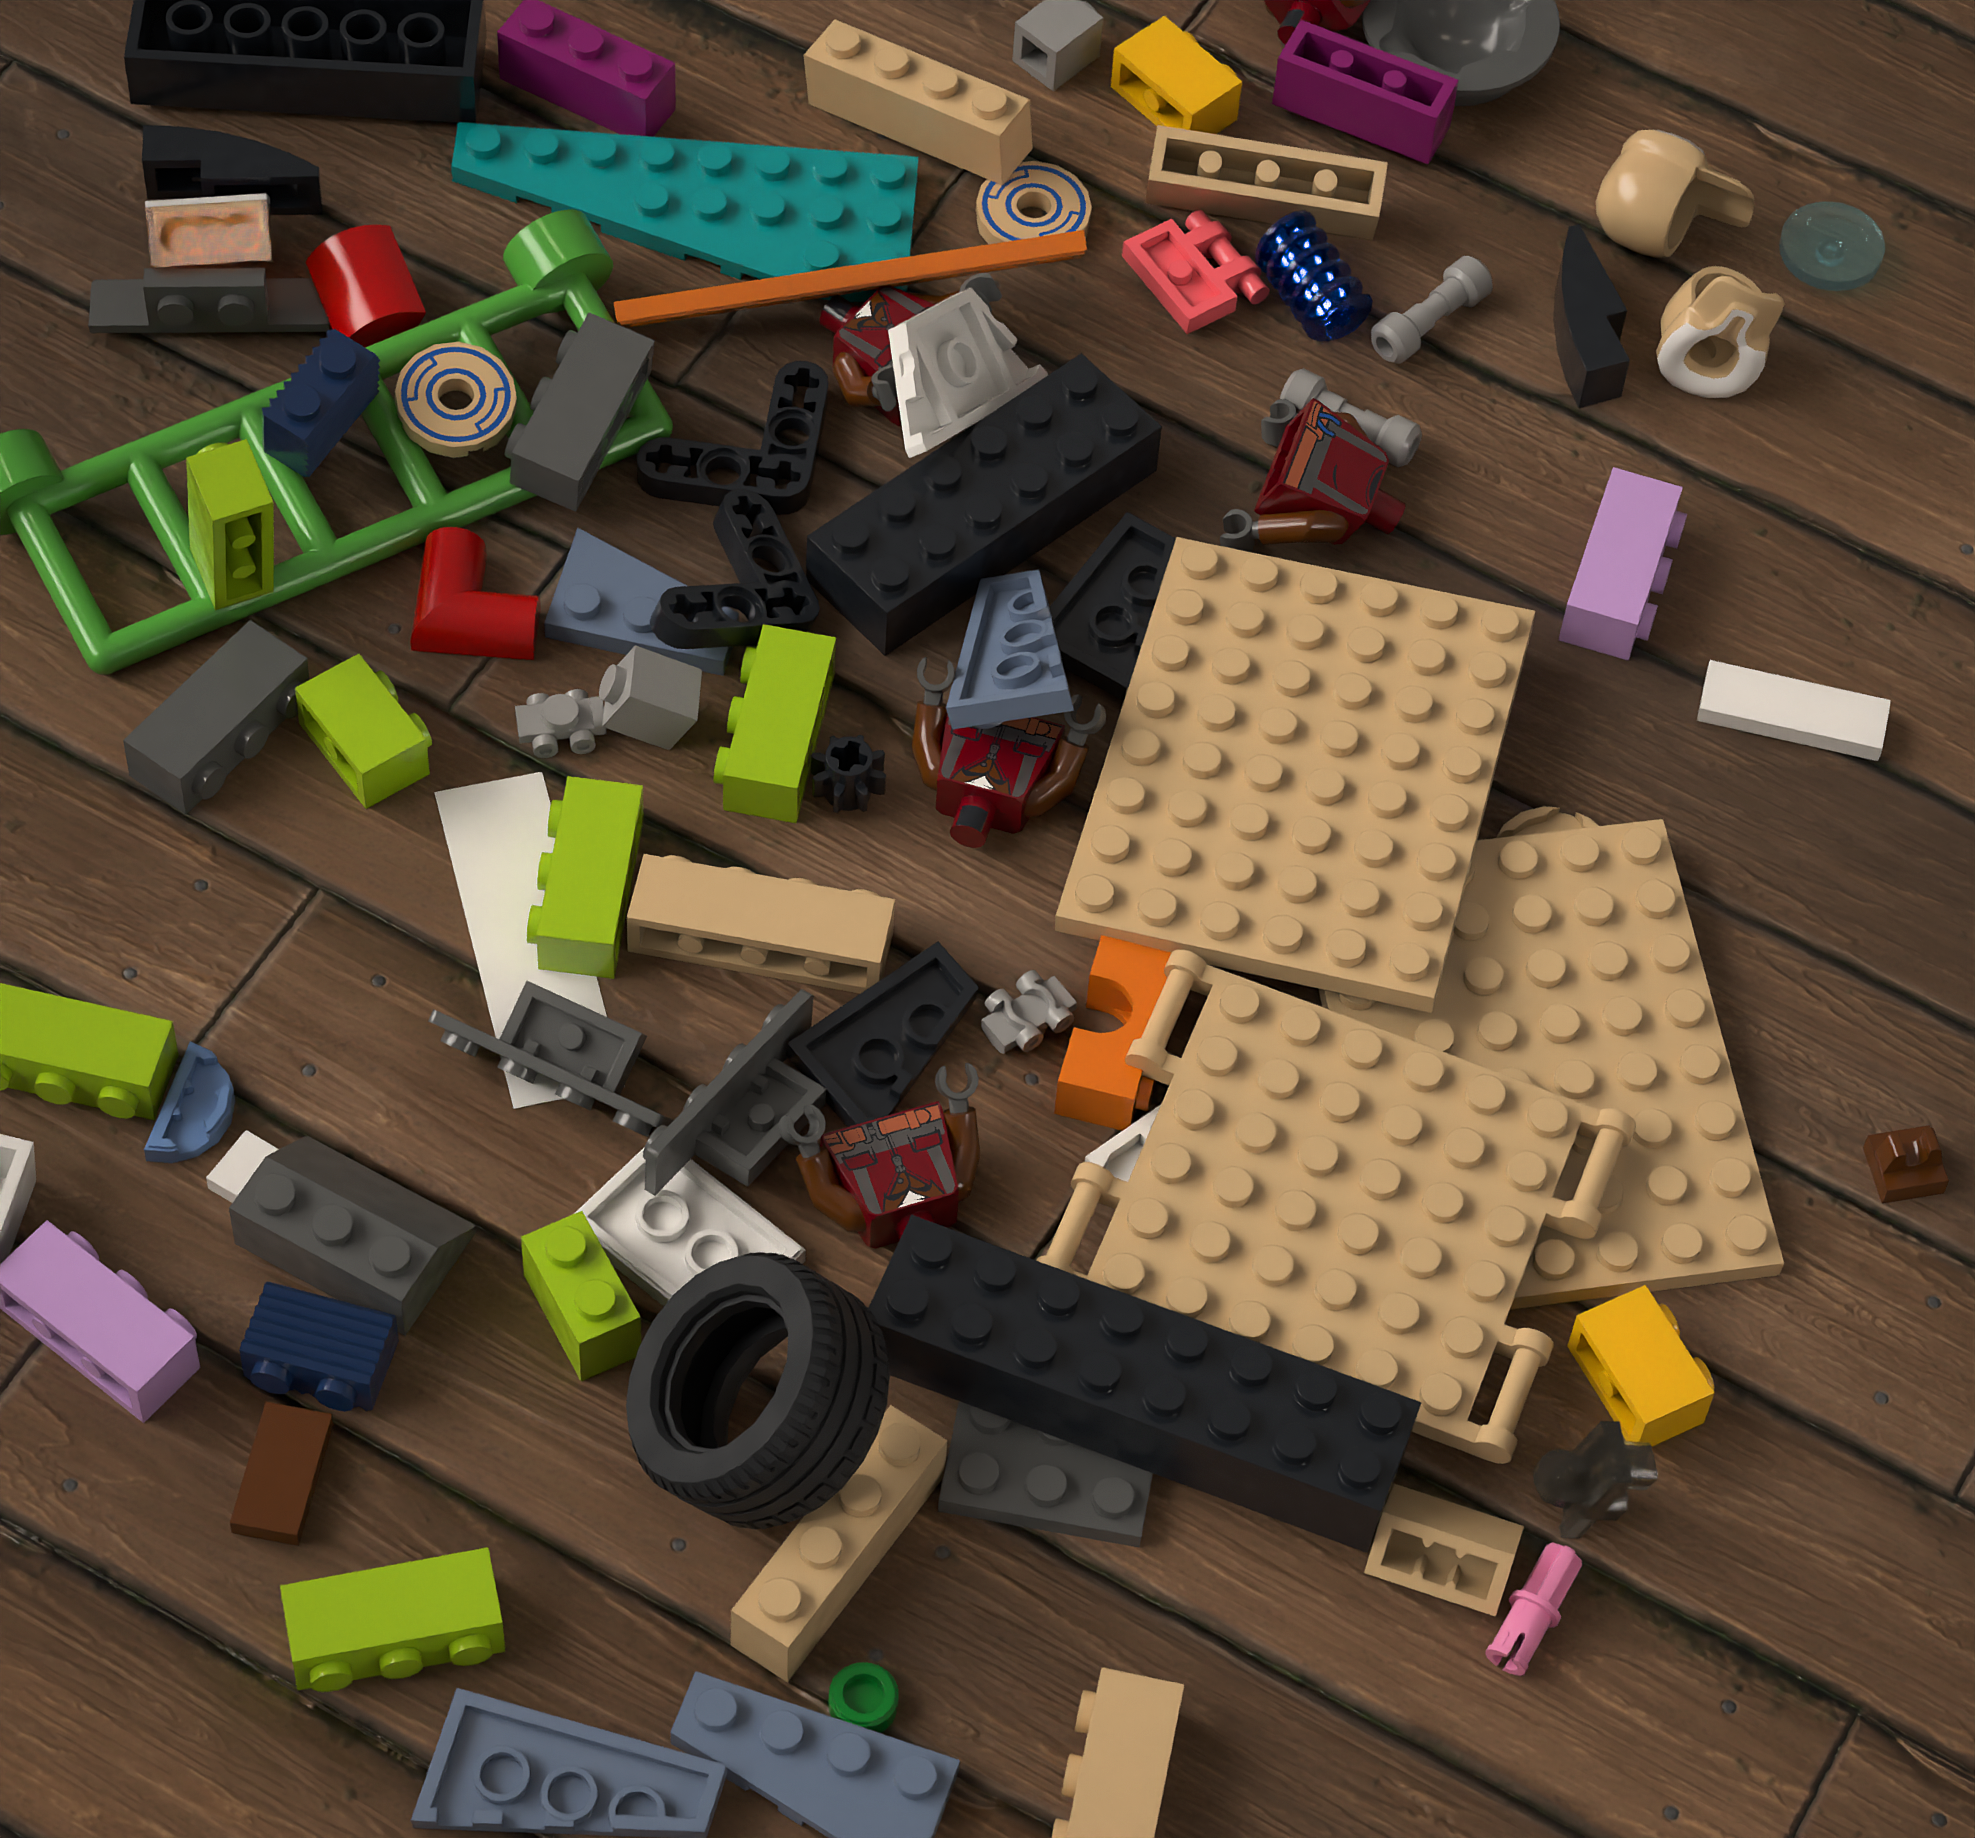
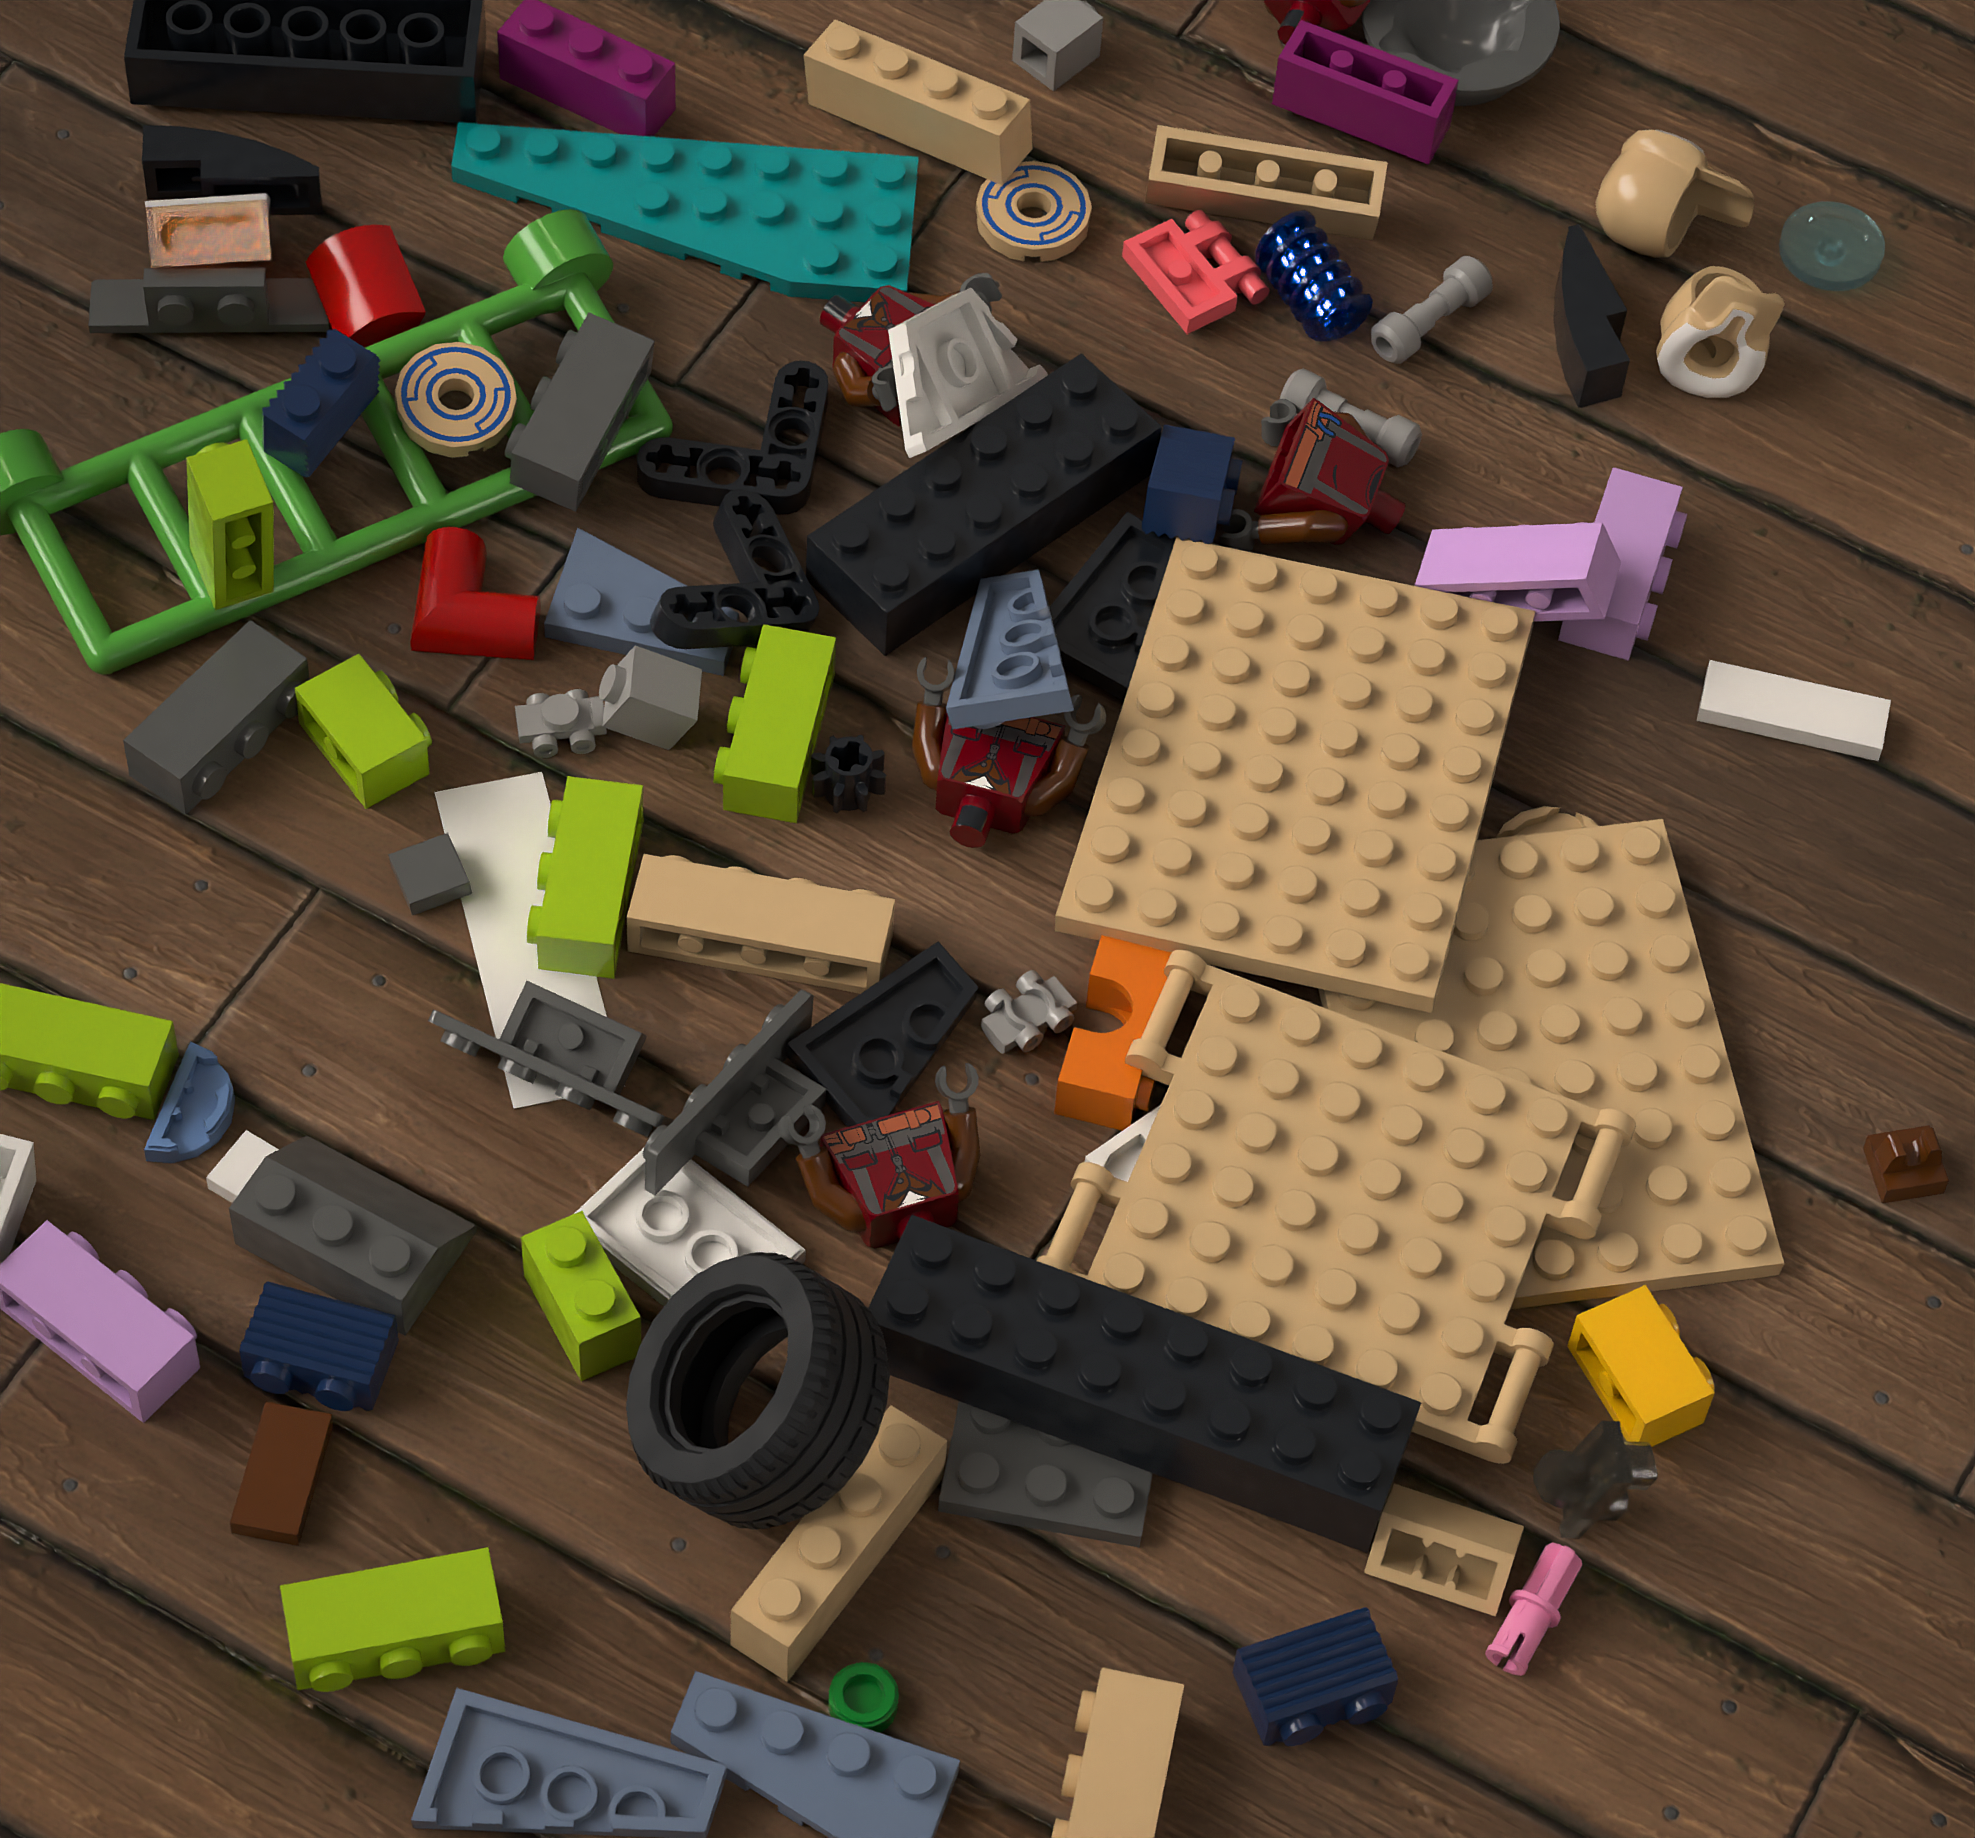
orange tile [614,230,1087,328] -> none
yellow brick [1110,16,1242,134] -> none
none -> dark grey tile [388,833,472,916]
none -> dark blue brick [1141,424,1243,544]
none -> dark blue brick [1232,1607,1398,1746]
none -> lavender brick [1415,522,1621,621]

